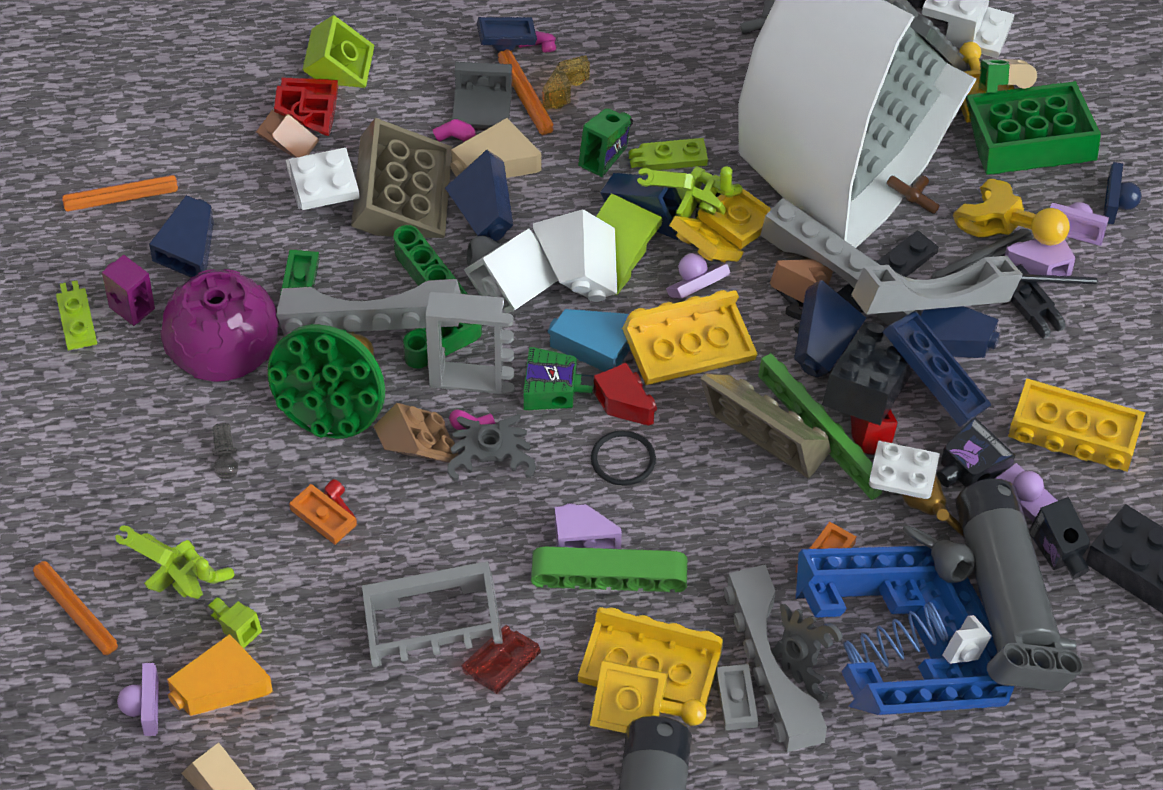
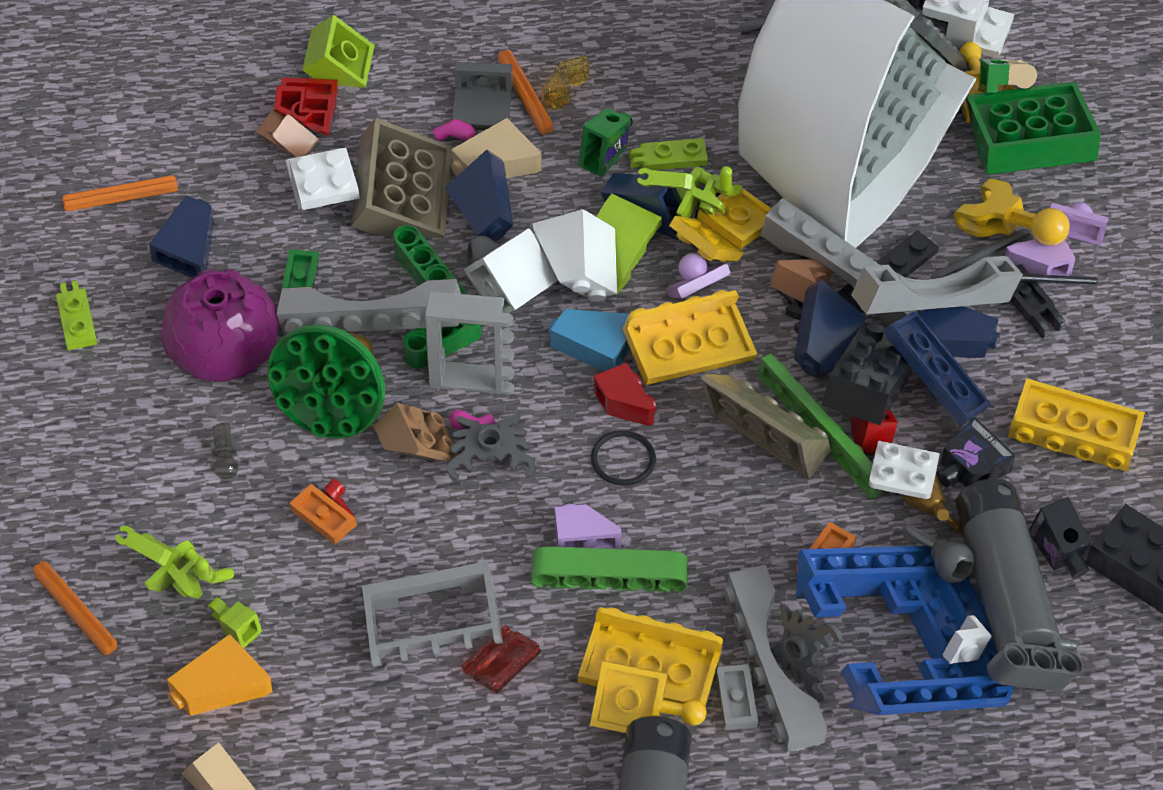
magenta brick [102,255,155,326] -> none
lavender tile [117,663,159,736] -> none
dark blue tile [476,17,537,52] -> none
dark pink arm [518,31,557,53] -> none
green torso [523,347,594,411] -> none
medium blue piece [843,602,948,668] -> none
reddish brown piece [886,175,940,214] -> none
lavender tile [995,463,1058,521] -> none
dark blue tile [1103,162,1142,224] -> none

